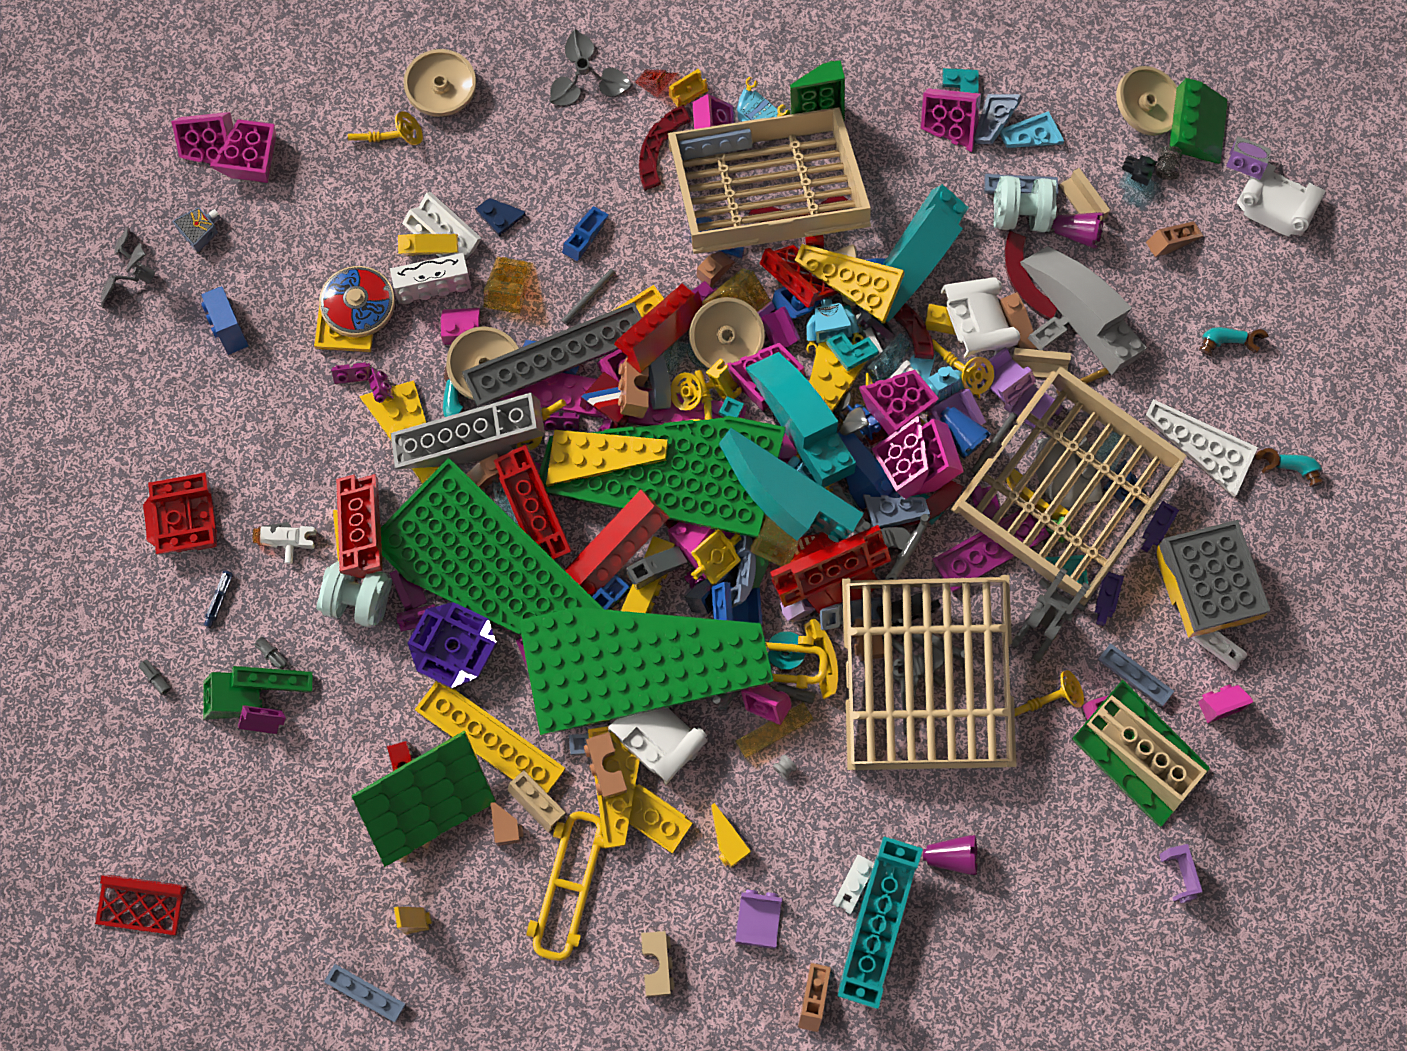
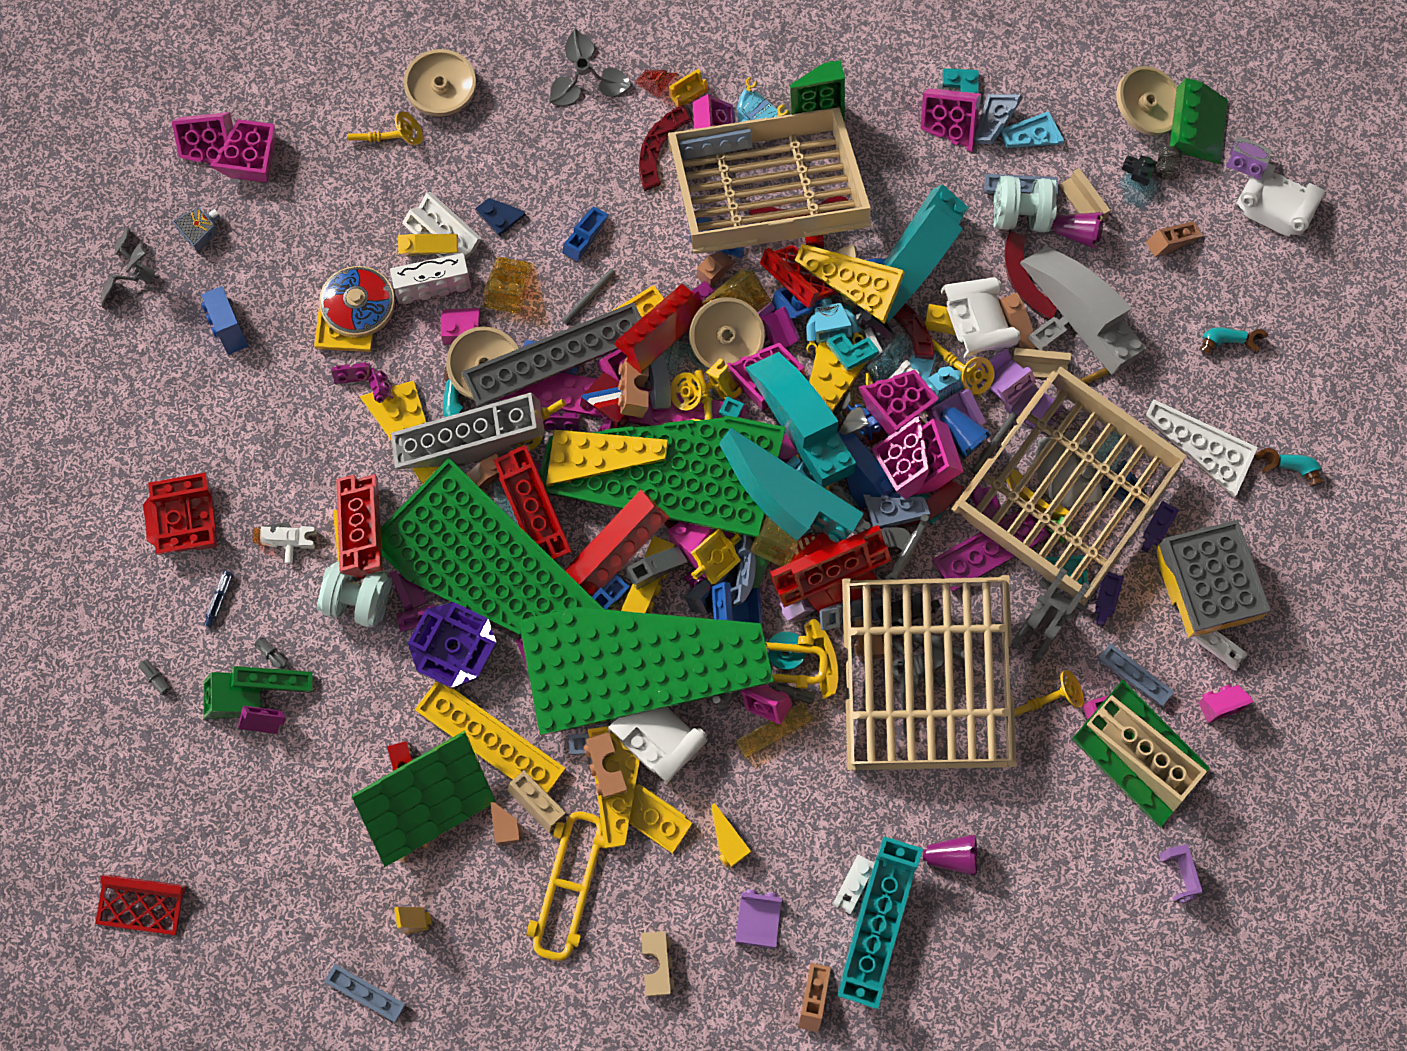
light grey wheel [772,755,797,780] -> none

